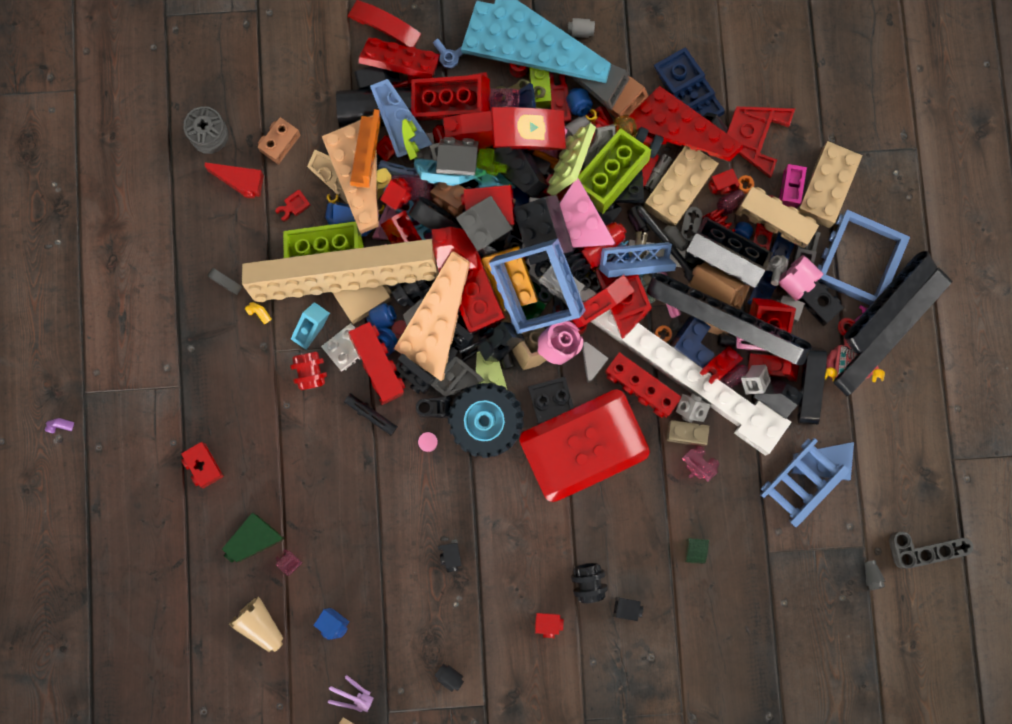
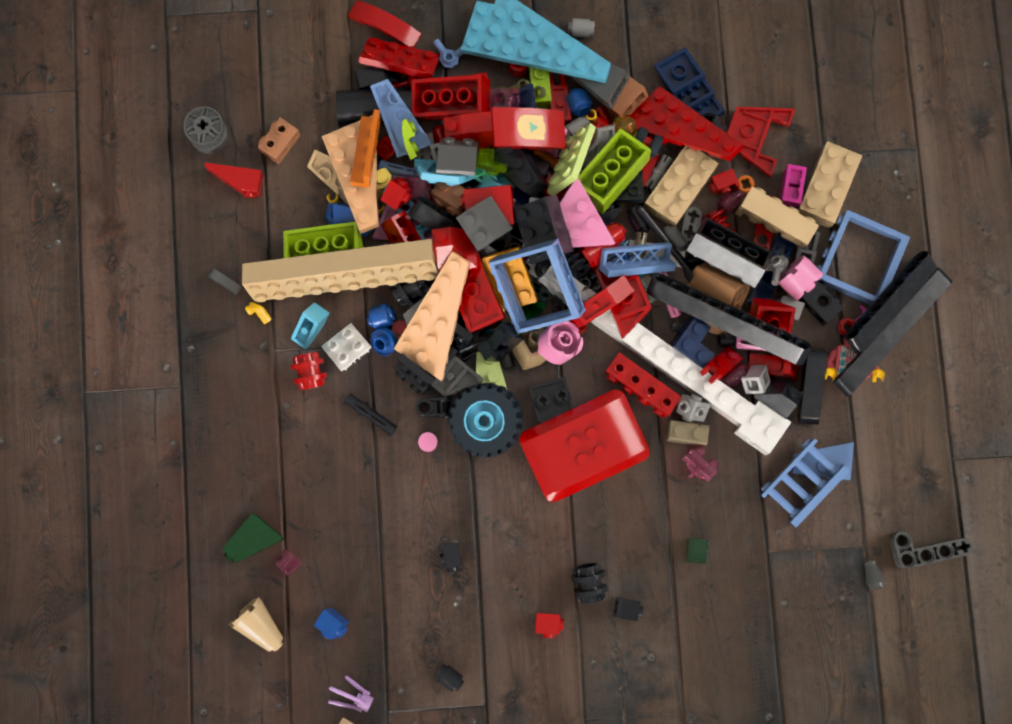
medium lavender arm [45,418,74,433] -> none
red brick [181,442,224,488] -> none
red plate [275,190,311,222] -> none
tan brick [332,285,392,325] -> none
red wedge [348,322,405,405] -> none
light grey slope [582,342,608,383] -> none
orange bush [654,325,672,343] -> none
blue piece [734,222,753,240] -> none

